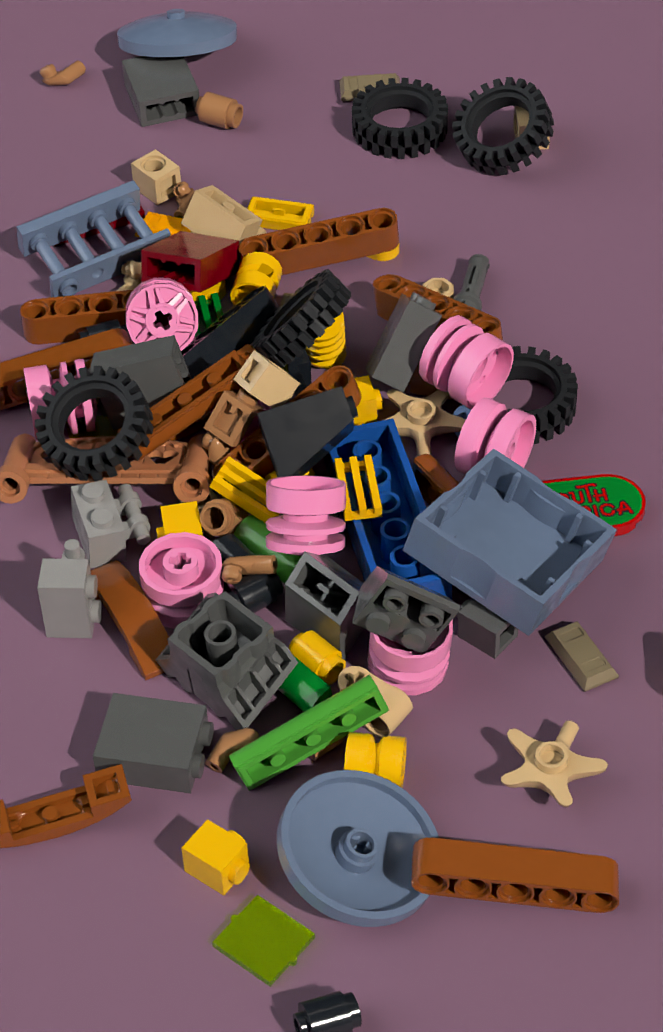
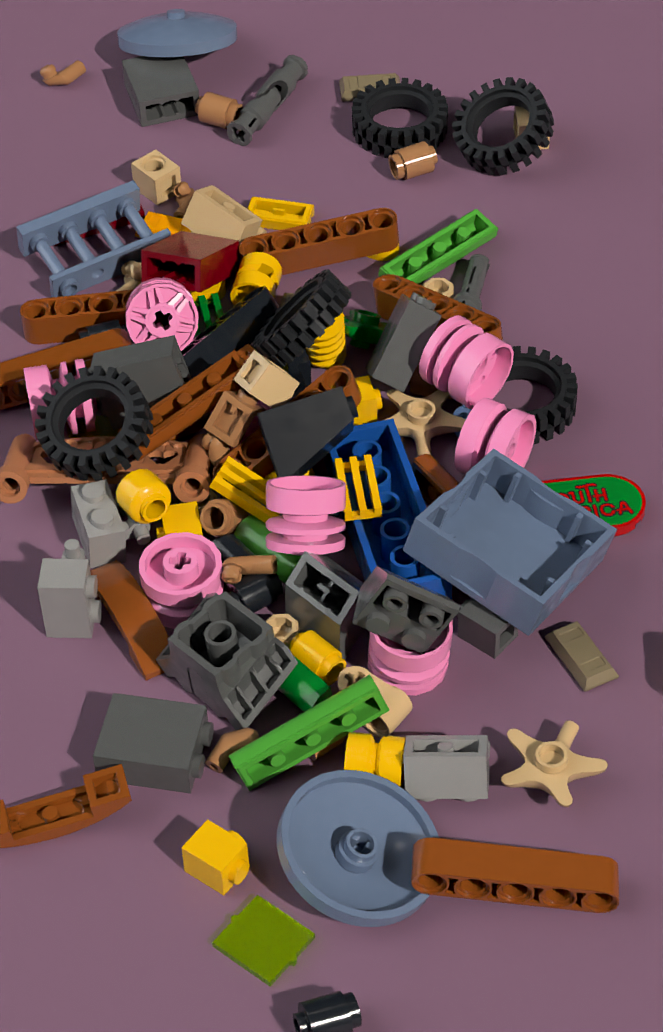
none -> yellow head [116,469,171,524]
none -> dark grey piece [227,55,308,146]
none -> tan tile [266,614,300,649]
none -> green animal [344,309,387,349]
none -> bright green brick [378,209,498,285]
none -> medium nougat brick [388,141,438,180]
none -> light grey brick [403,735,490,802]

